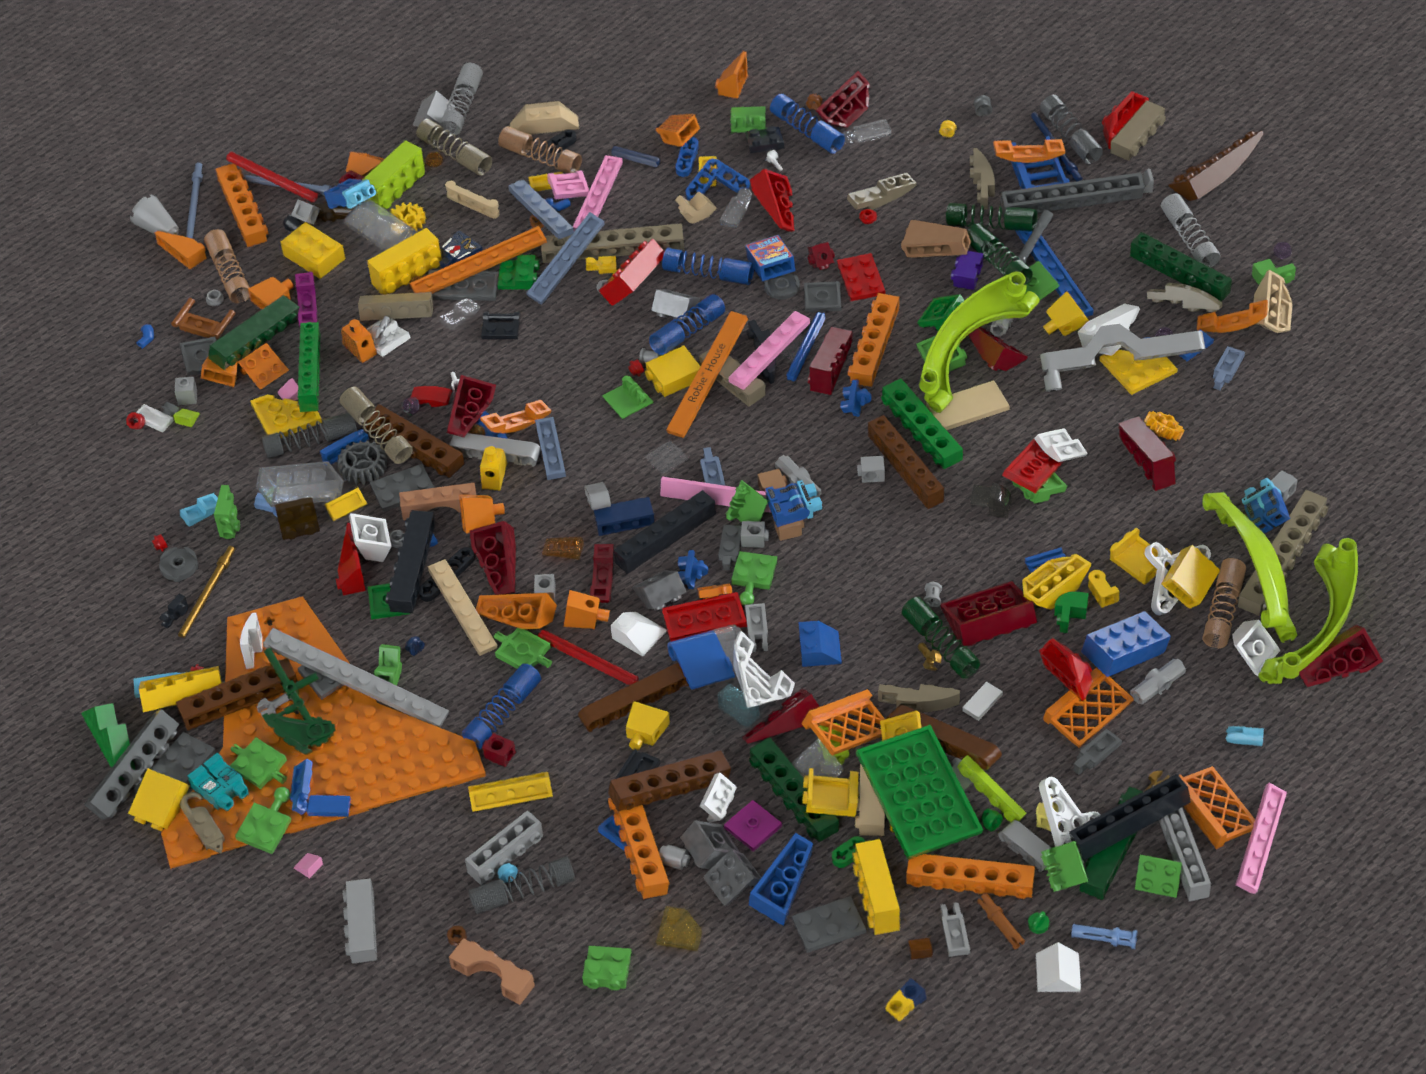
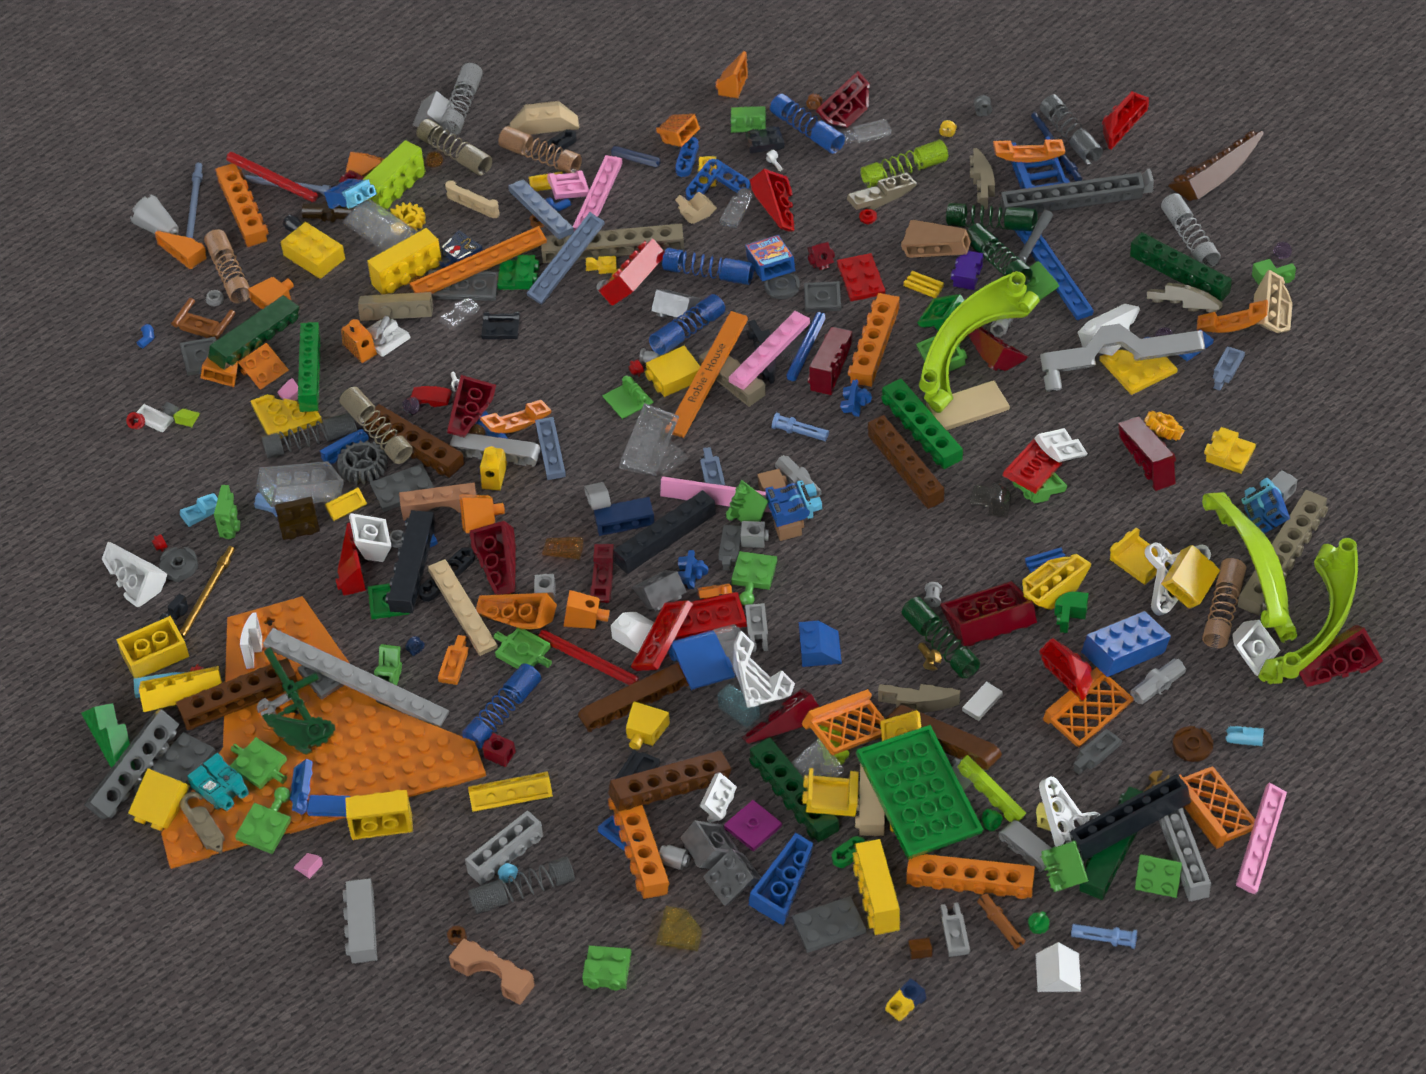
light grey brick [175,377,197,405] -> none
light grey brick [291,200,320,225] -> none
magenta slope [295,272,318,328] -> none
light grey brick [857,456,885,483] -> none
yellow torso [1043,291,1089,336] -> none
yellow leg [1088,570,1119,608] -> none
dark tan brick [1110,101,1166,161] -> none
none -> white wedge [102,542,167,607]
none -> yellow brick [116,616,189,679]
none -> yellow brick [345,790,413,840]
none -> orange hinge [438,635,468,685]
none -> clear windscreen [619,403,679,476]
none -> red tile [631,600,692,671]
none -> medium blue pin [772,413,829,442]
none -> lime piece [861,139,948,188]
none -> yellow tile [904,271,944,298]
none -> reddish brown tile [1172,726,1213,762]
none -> yellow plate [1204,427,1256,474]

